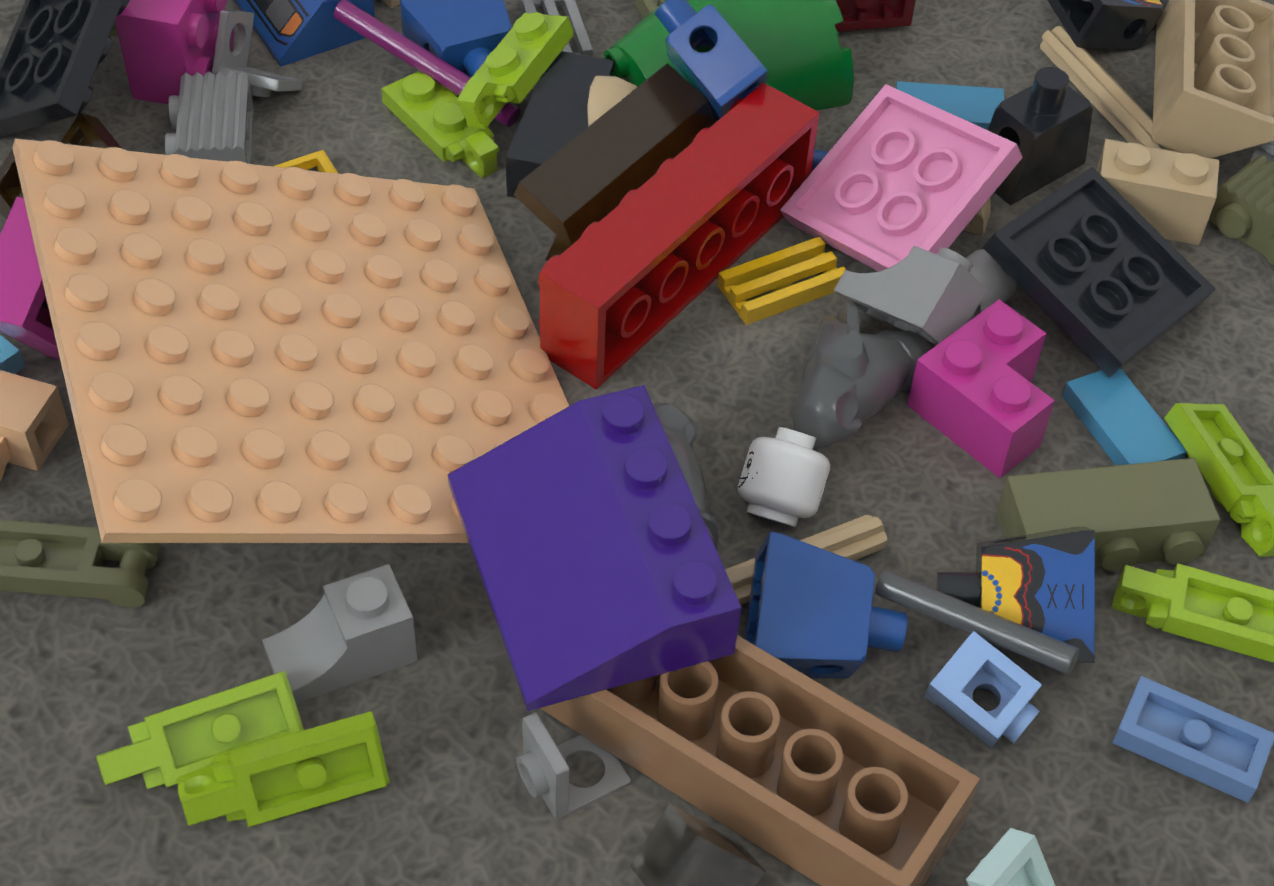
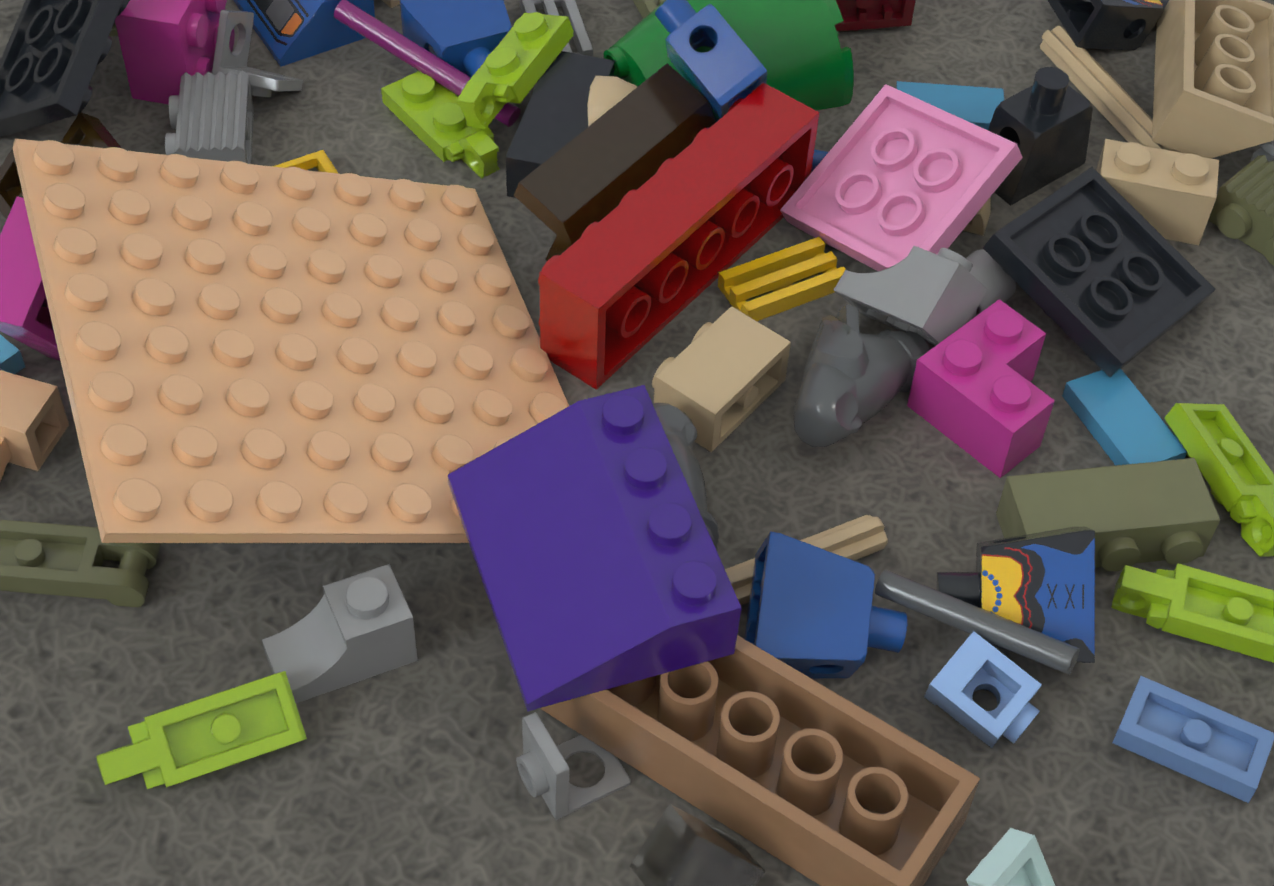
lime hinge [177,711,390,827] -> none
white head [737,427,830,527] -> none
none -> tan brick [652,306,791,452]

